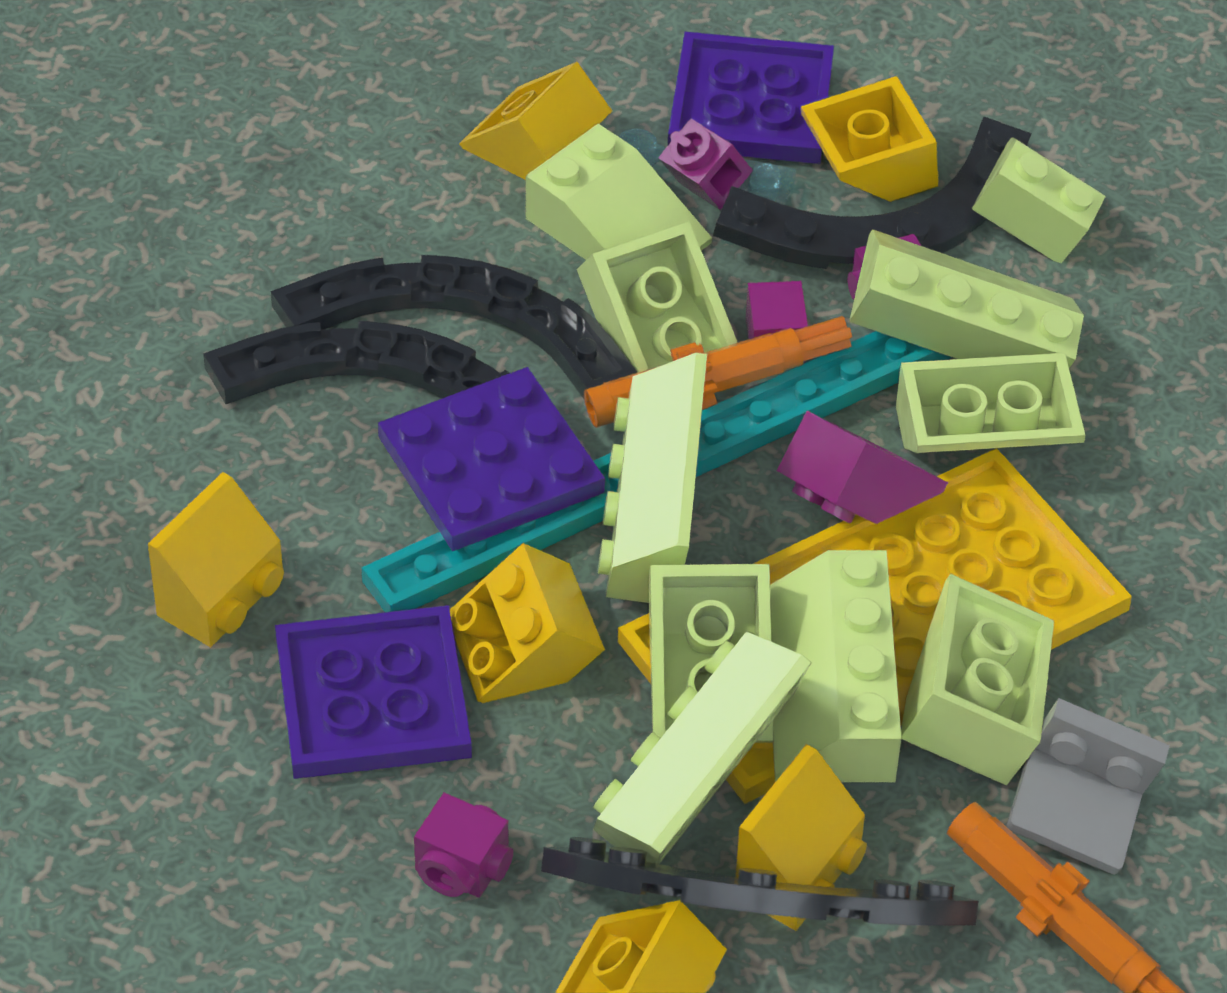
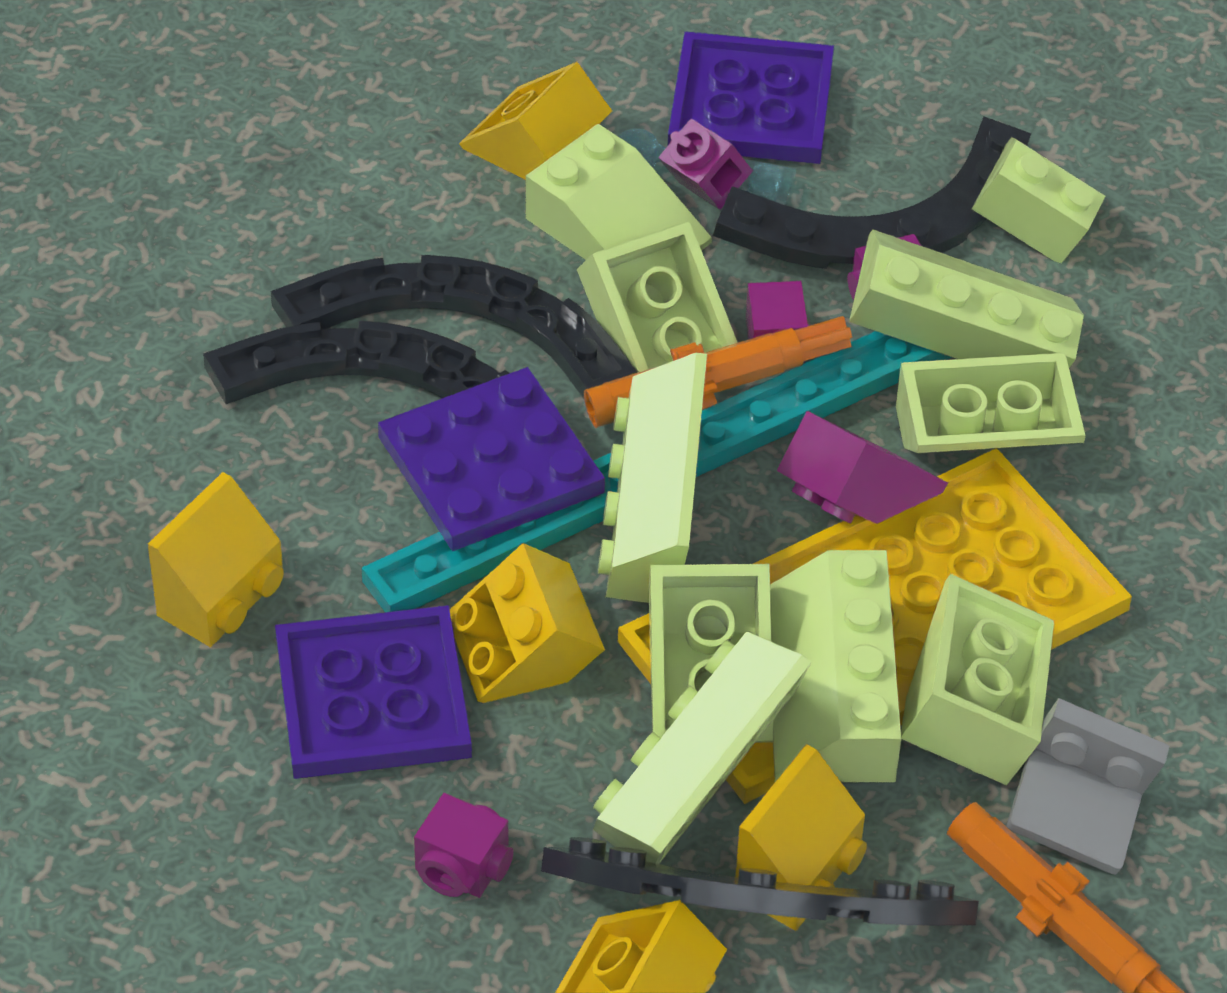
yellow slope [801,76,938,202] -> none

